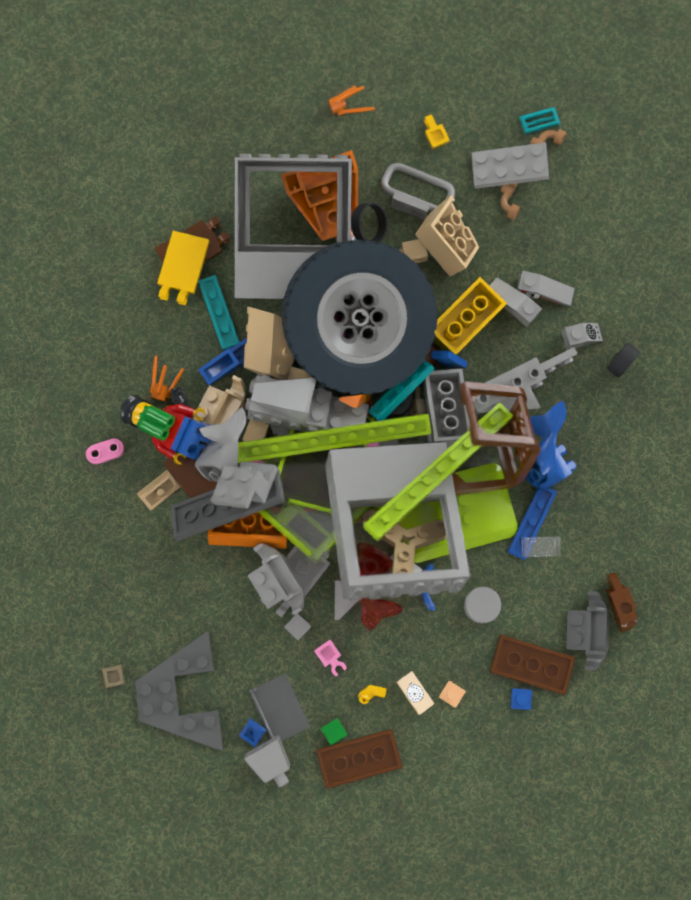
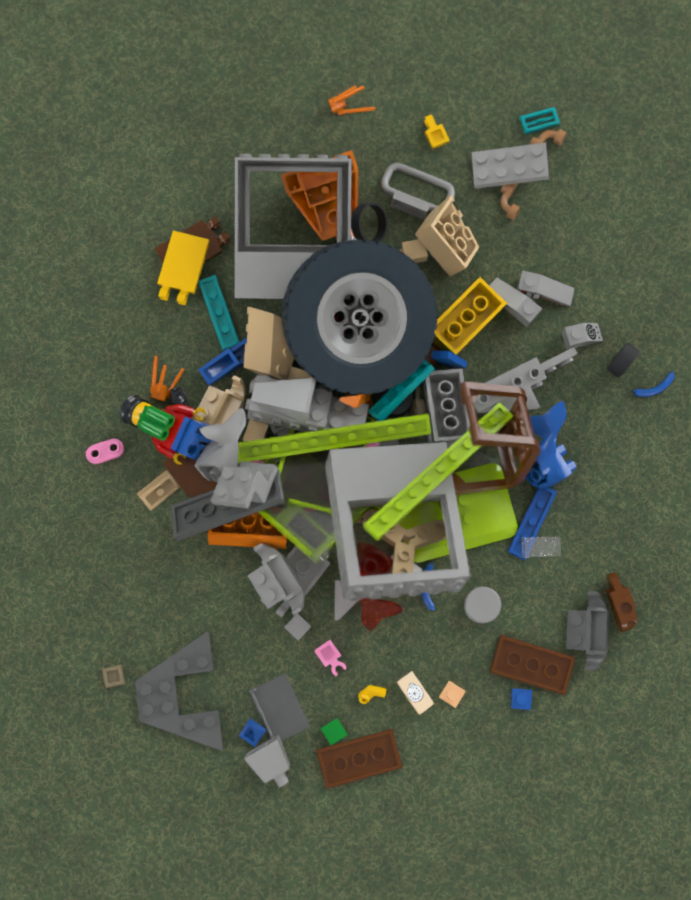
none -> blue piece [632,372,675,397]

